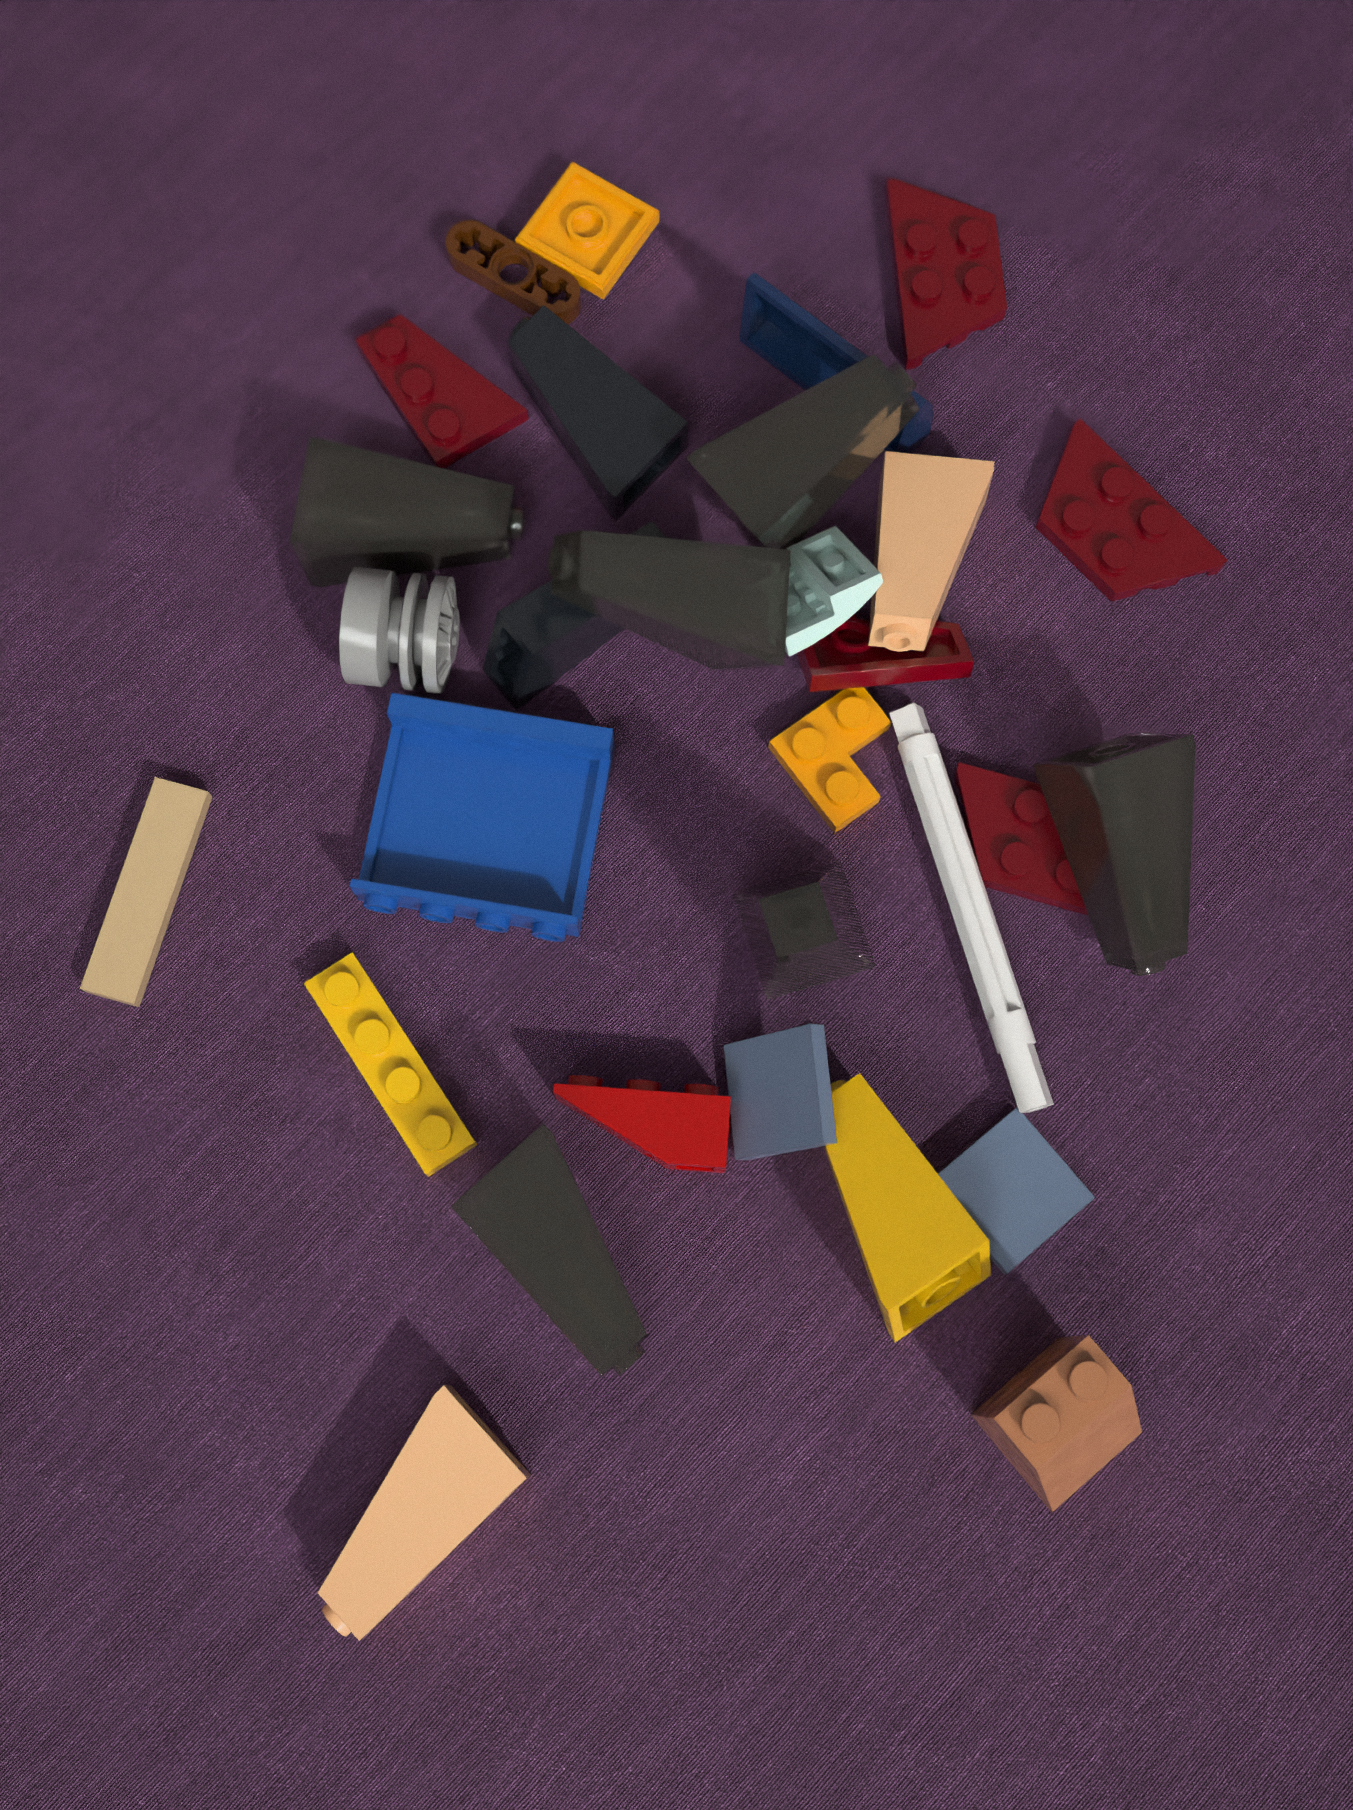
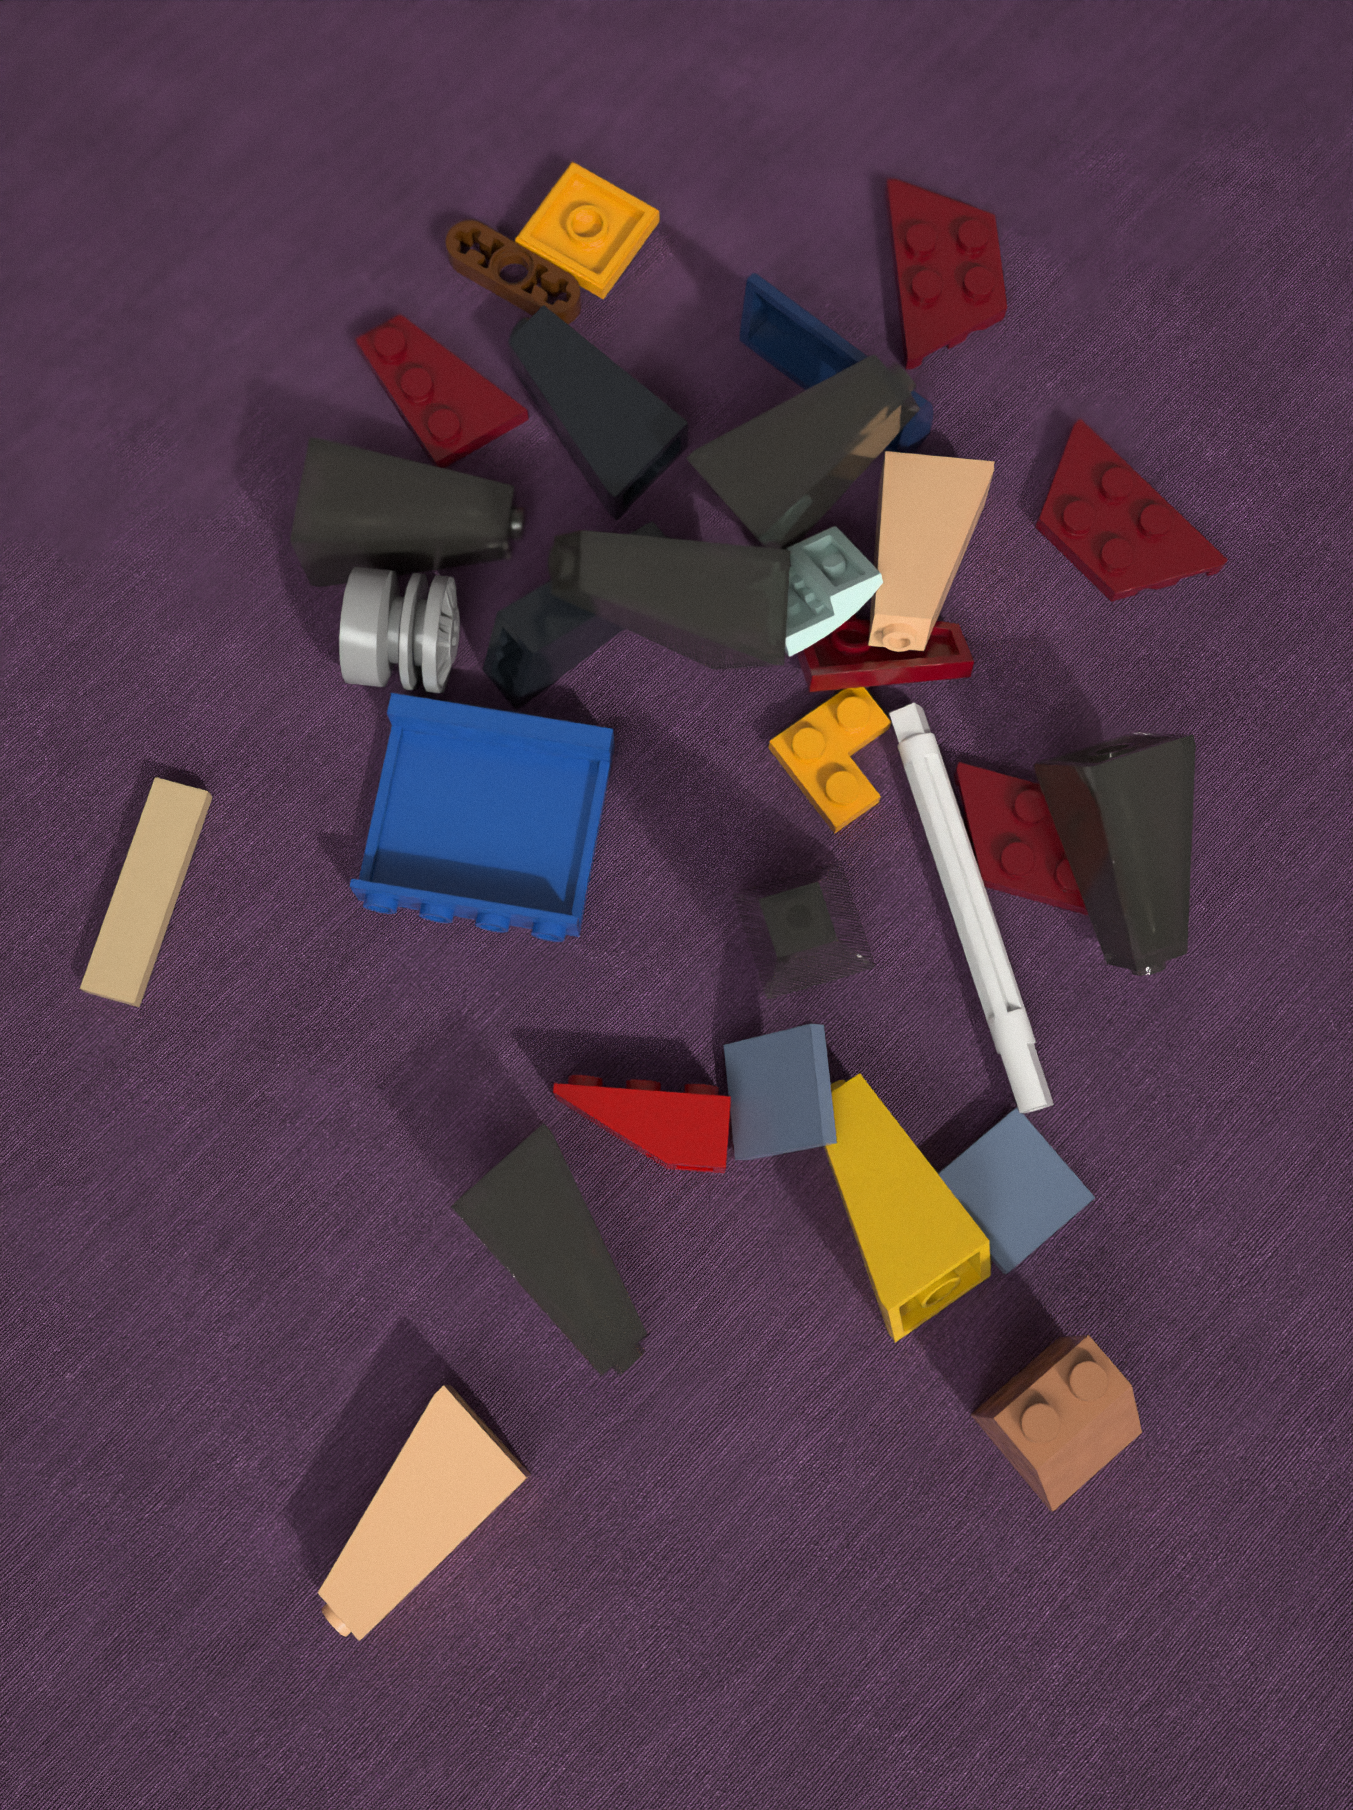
yellow plate [304,952,477,1177] -> none

